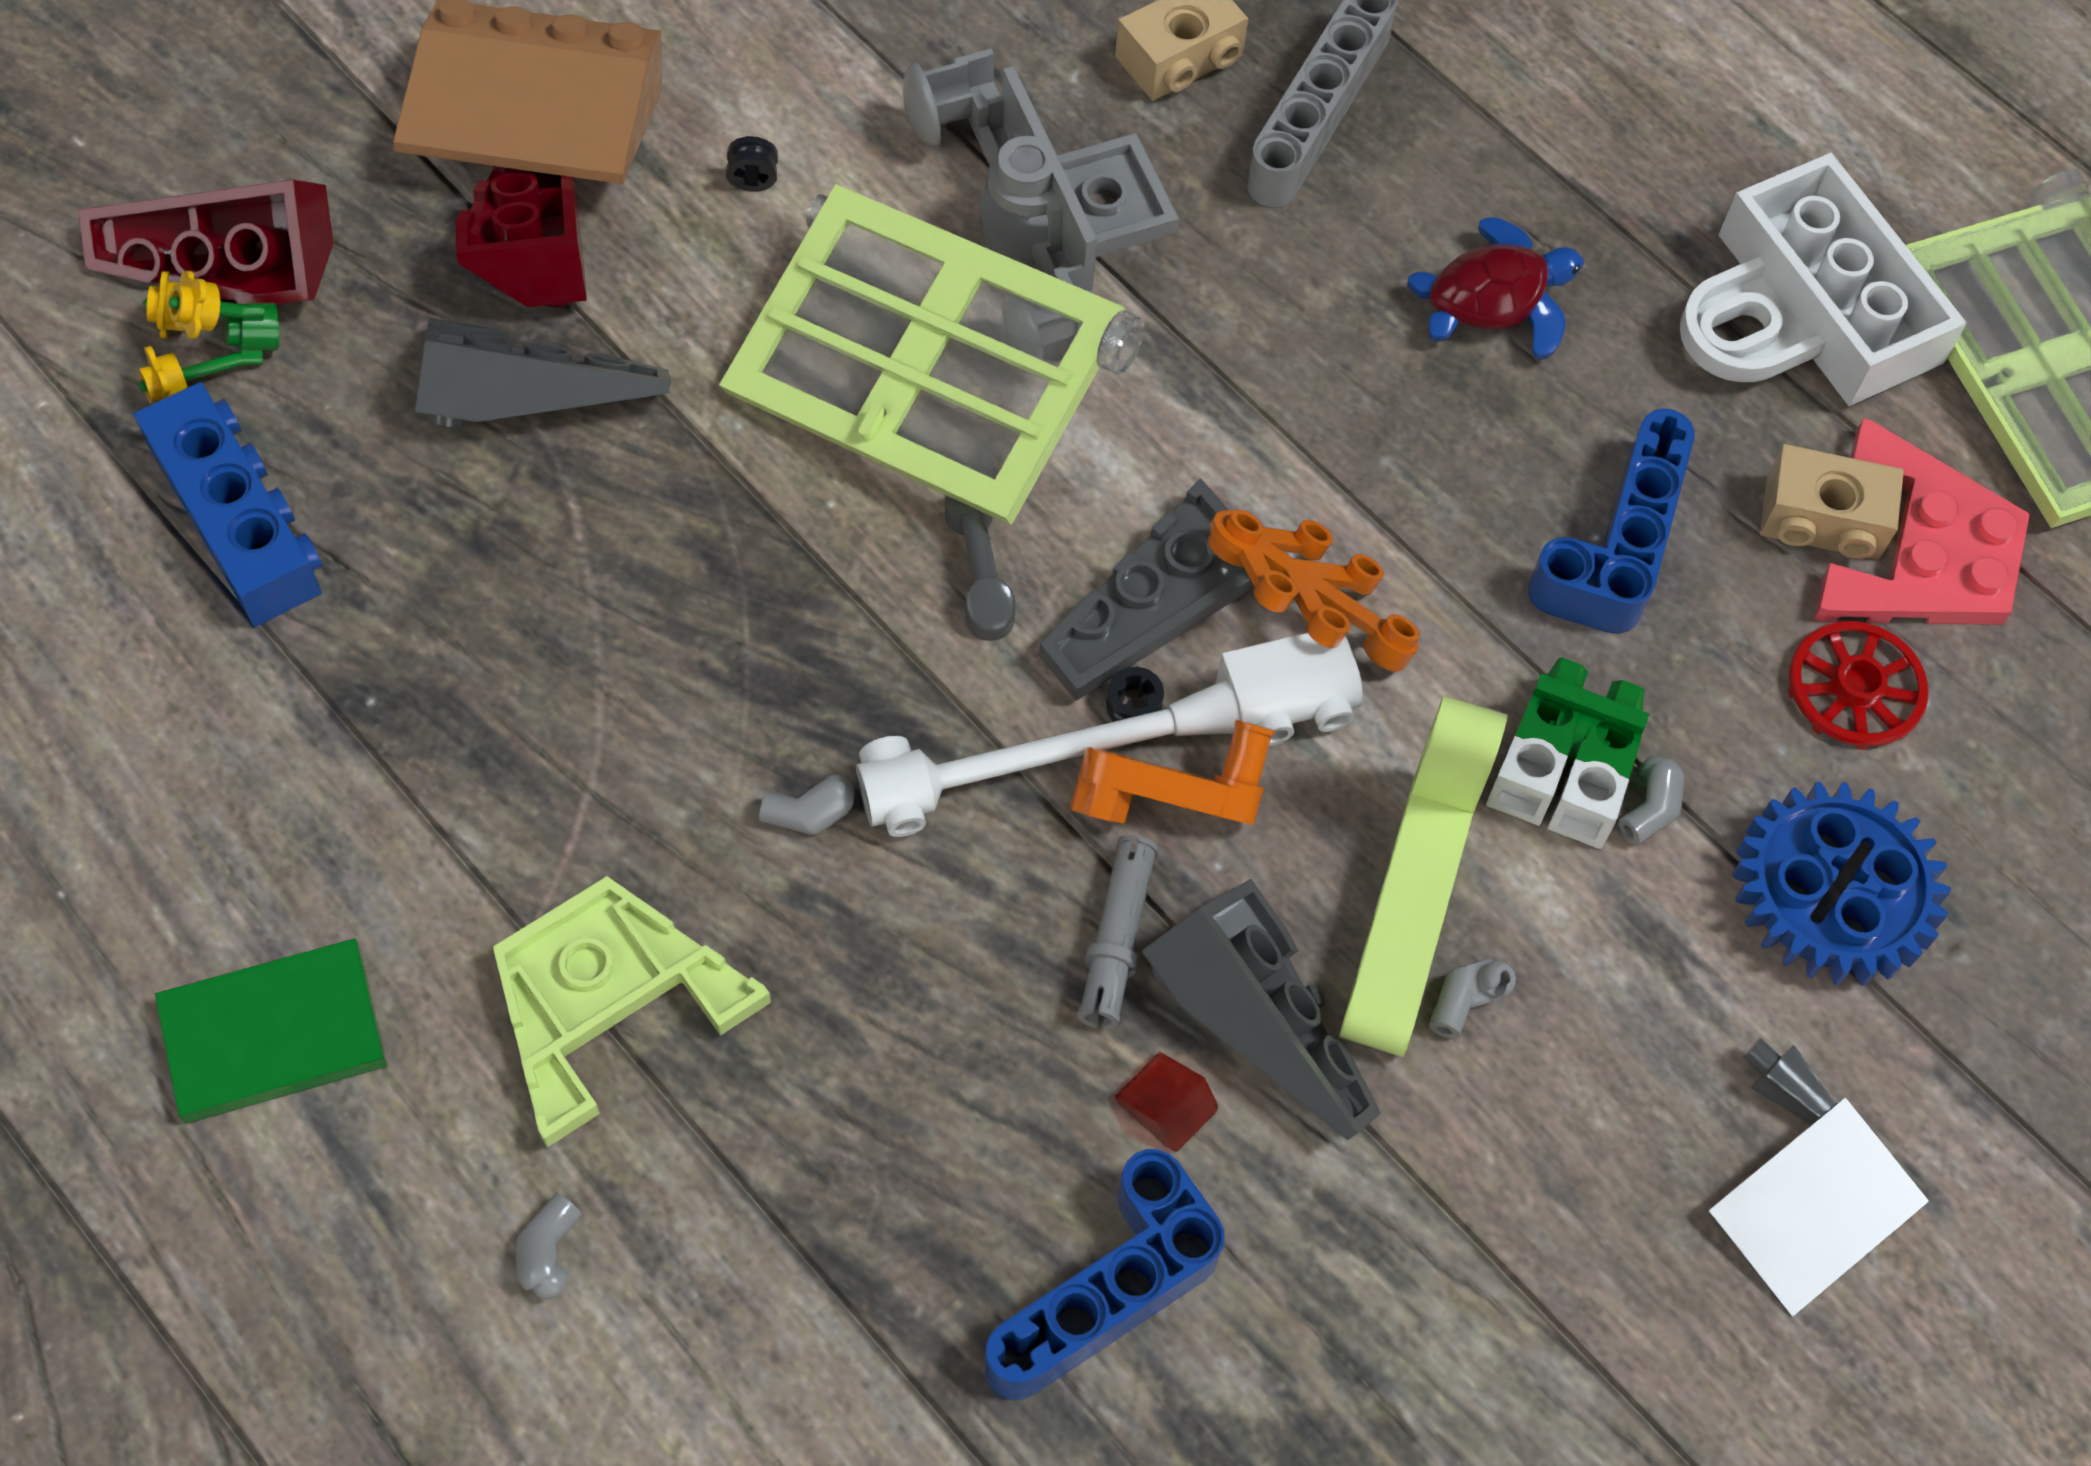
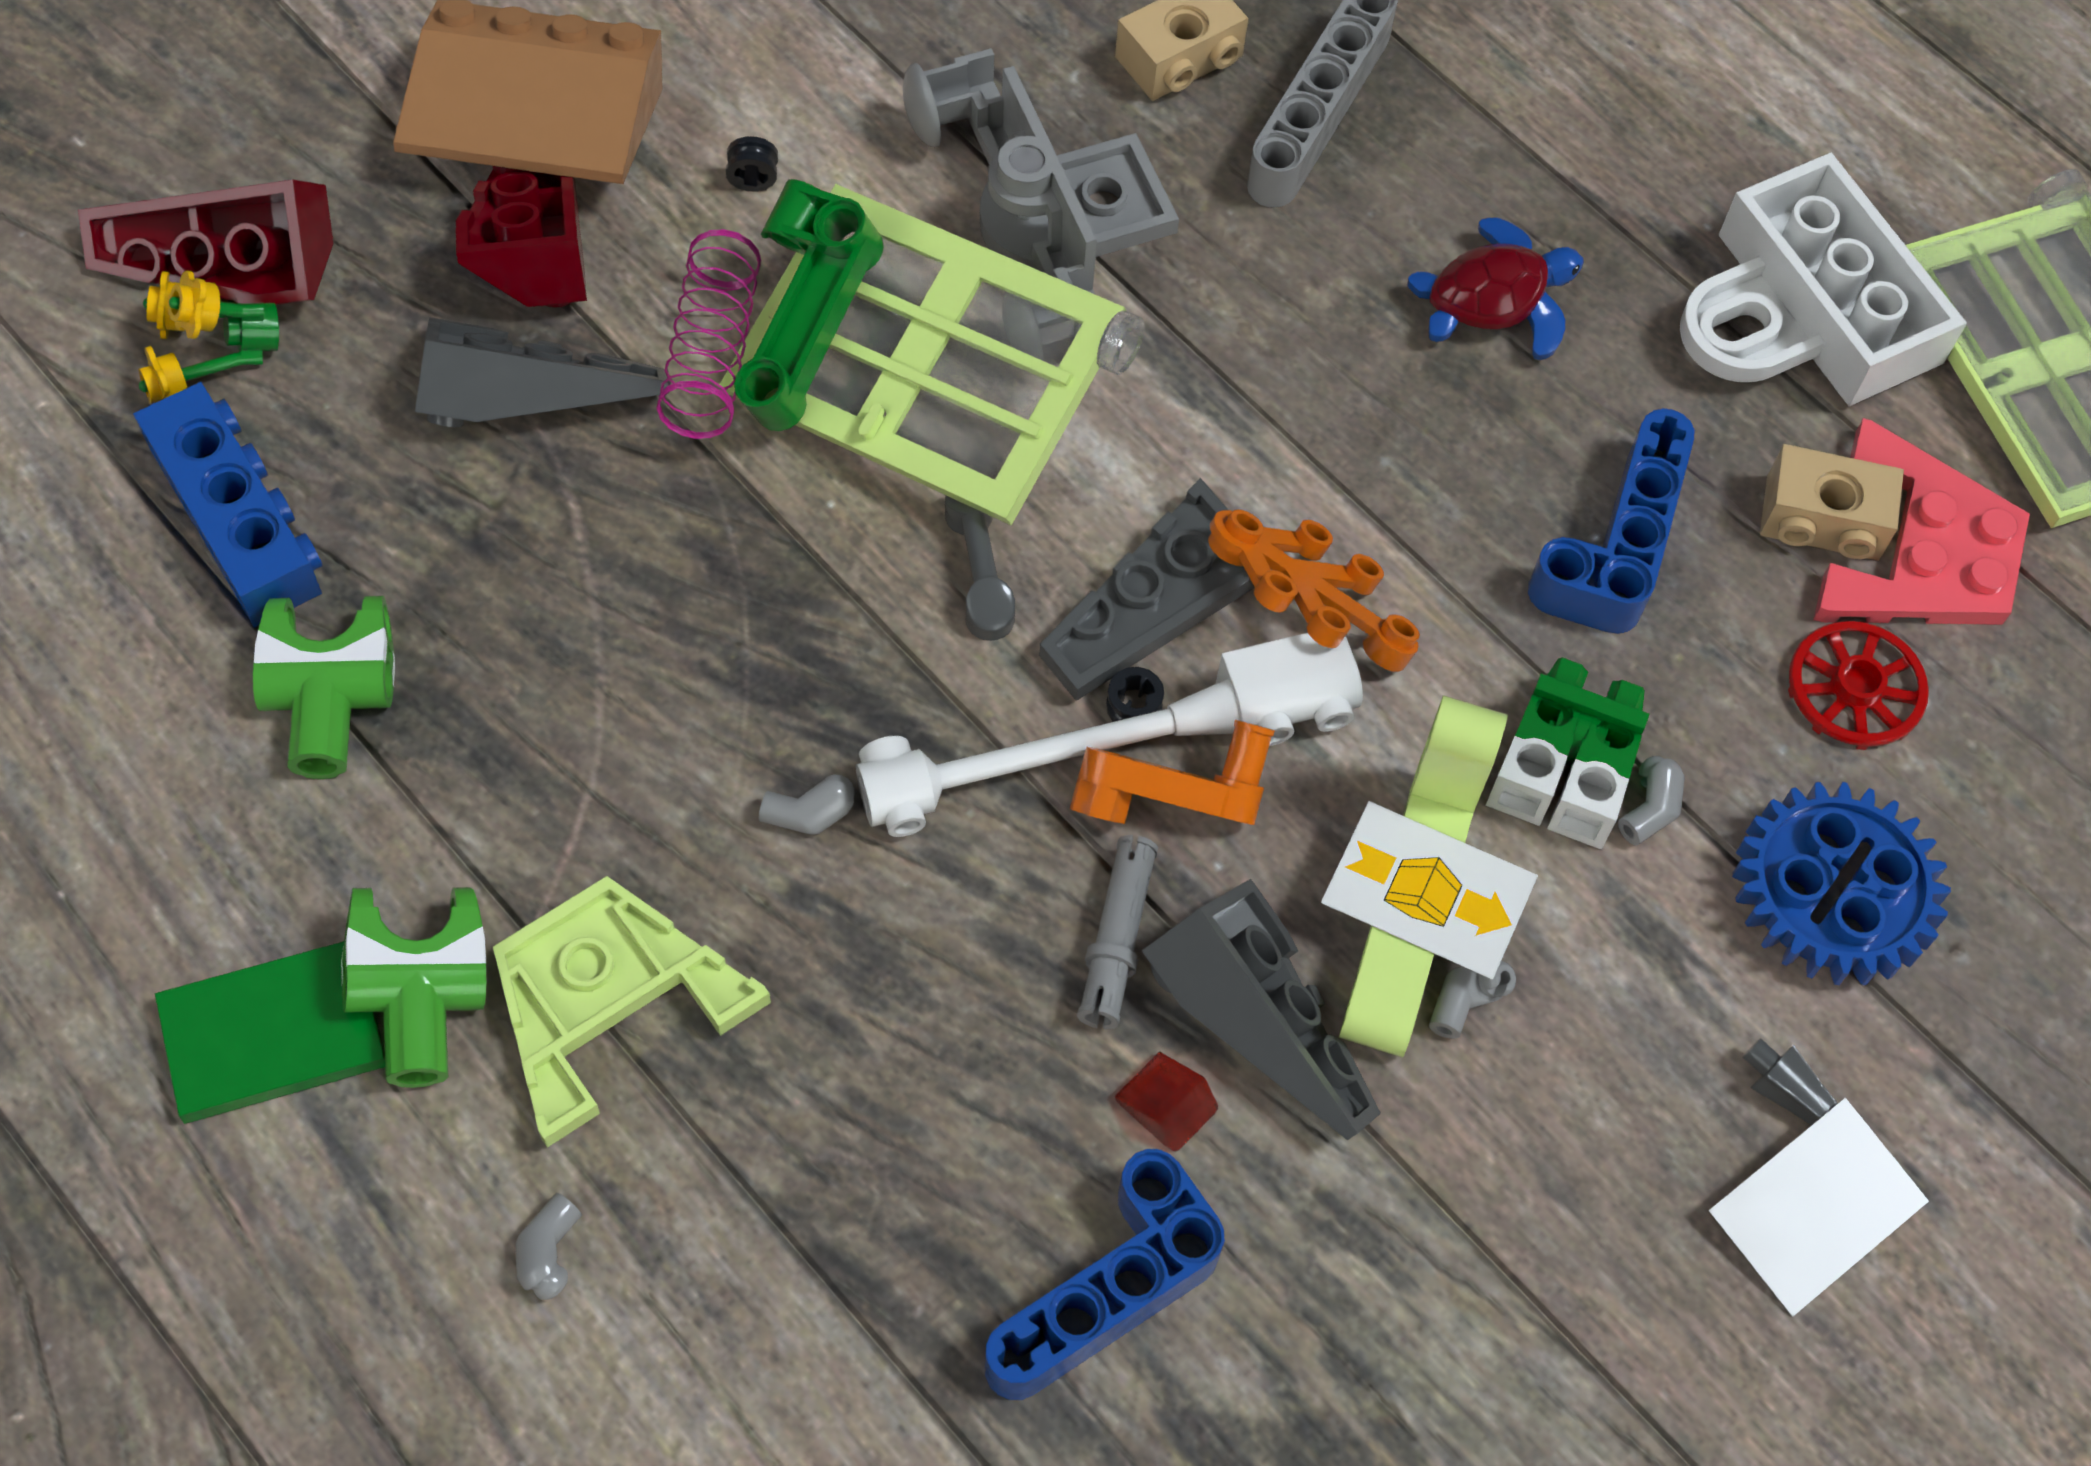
none -> bright green connector [253,596,395,779]
none -> bright green connector [341,887,487,1088]
none -> dark pink piece [656,229,762,439]
none -> green piece [734,179,884,431]
none -> white sticker [1321,801,1538,980]

